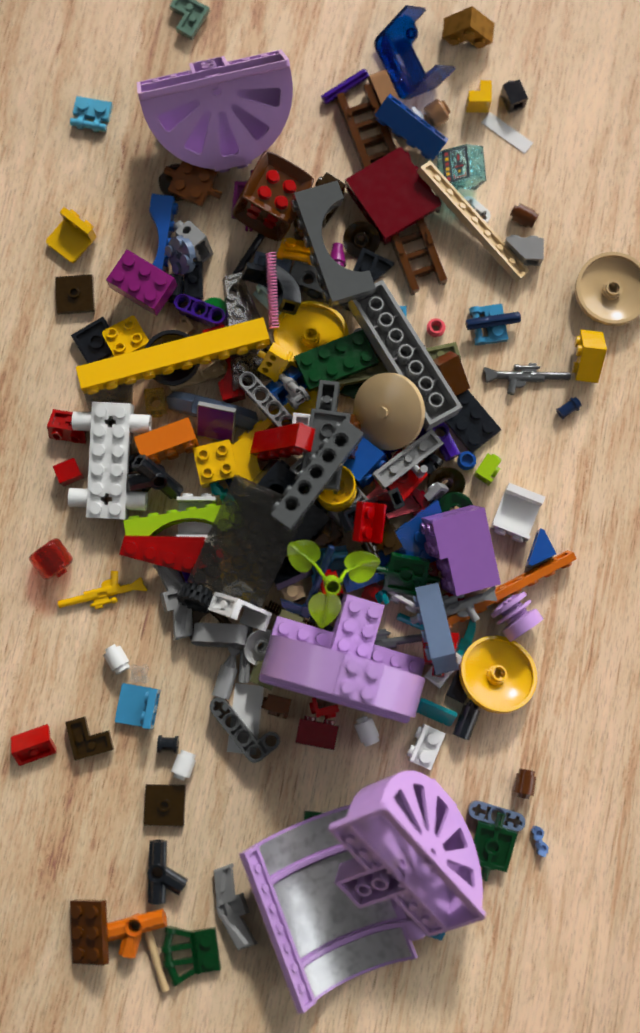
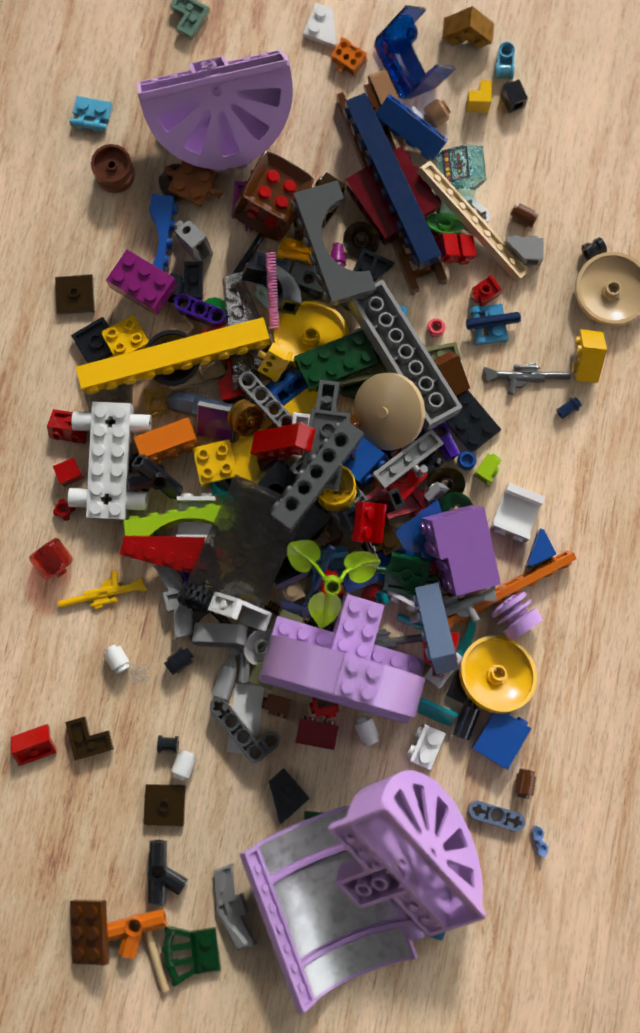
yellow bracket [46,207,97,263] -> none
dark azure bracket [115,683,161,729] -> none
sand blue plate [165,235,196,274] -> none
light grey piece [279,374,311,410] -> none
dark purple axle [321,69,369,104] -> none
dark green plate [473,812,518,881] -> none
white sticker [482,112,533,153] -> none
none -> red plate [53,499,76,521]
none -> copper wheel [91,144,135,193]
none -> black brick [164,647,194,675]
none -> pearl gold wheel [227,399,264,436]
none -> black wing [269,768,310,824]
none -> white wing [303,3,336,49]
none -> orange piece [331,37,367,76]
none -> dark blue brick [343,93,442,270]
none -> bright green dish [427,213,464,234]
none -> red piece [435,233,477,265]
none -> red brick [471,274,502,306]
none -> blue brick [471,712,532,770]
none -> medium azure piece [494,42,515,80]
none -> black wheel [581,237,607,261]

